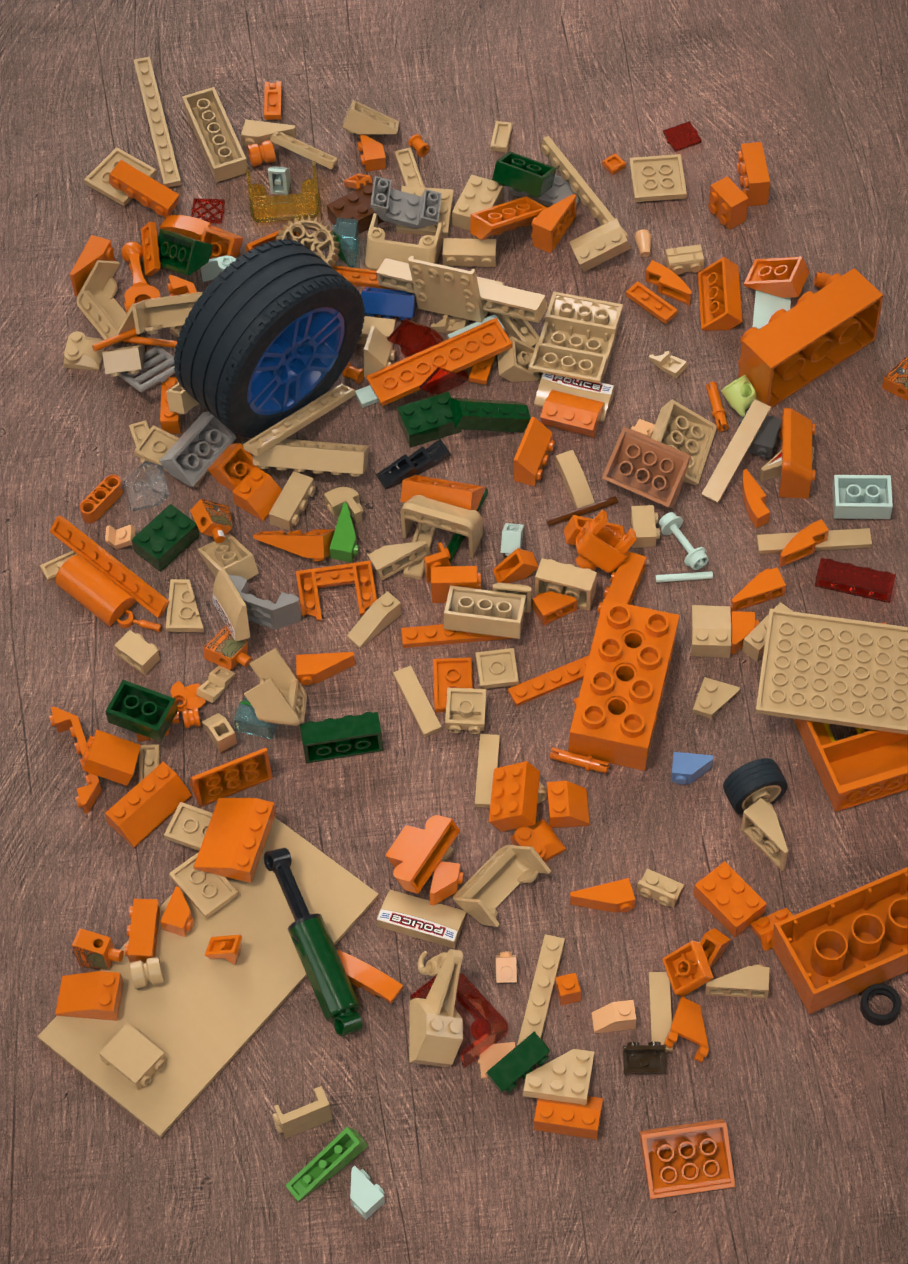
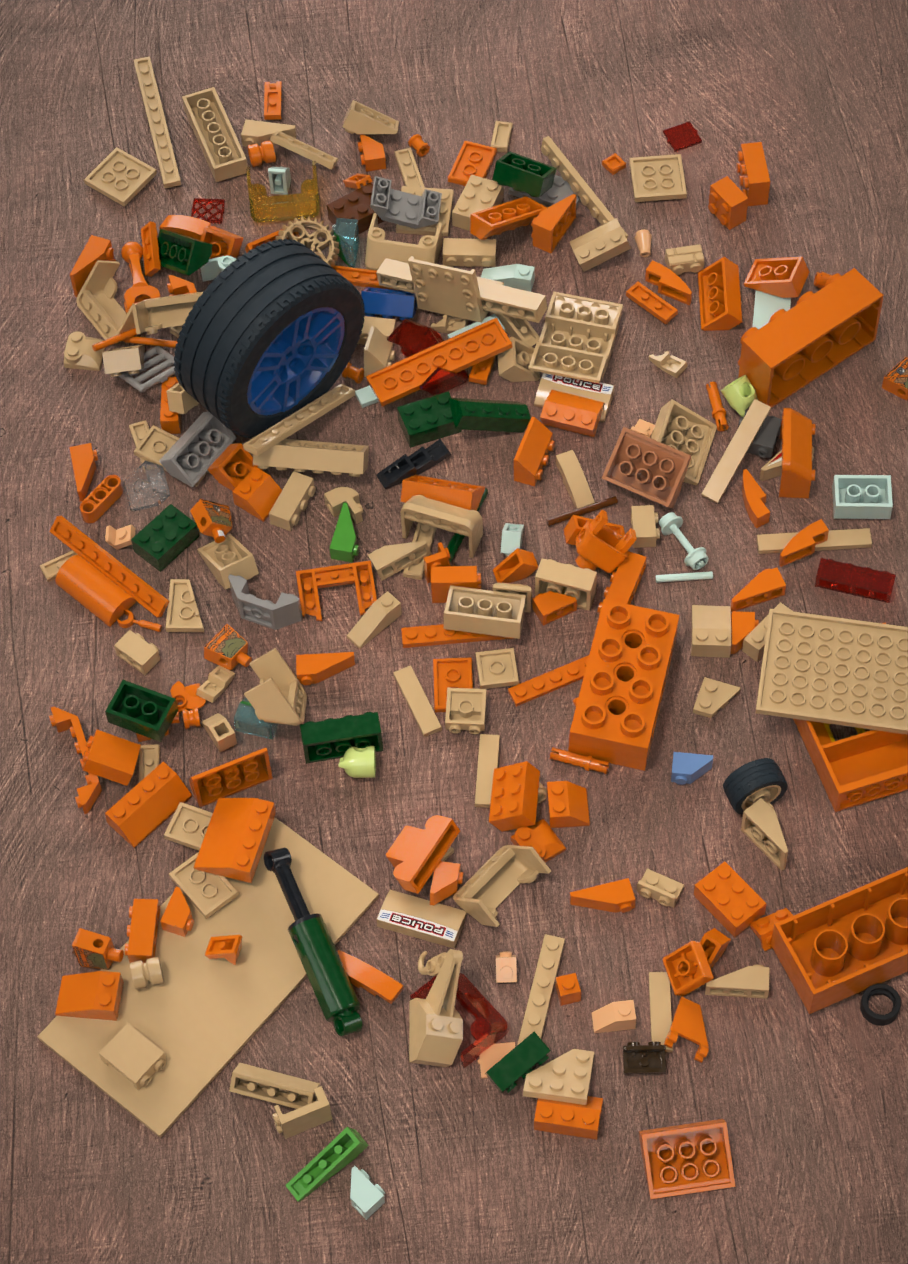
orange brick [109,160,179,218] -> none
tan slope [213,568,250,641] -> none
orange wedge [253,529,335,561] -> none
none -> orange slope [69,443,98,502]
none -> tan brick [229,1063,320,1109]
none -> yellowish green piece [338,746,376,778]
none -> orange tile [448,141,497,186]
none -> light aqua slope [481,264,535,292]

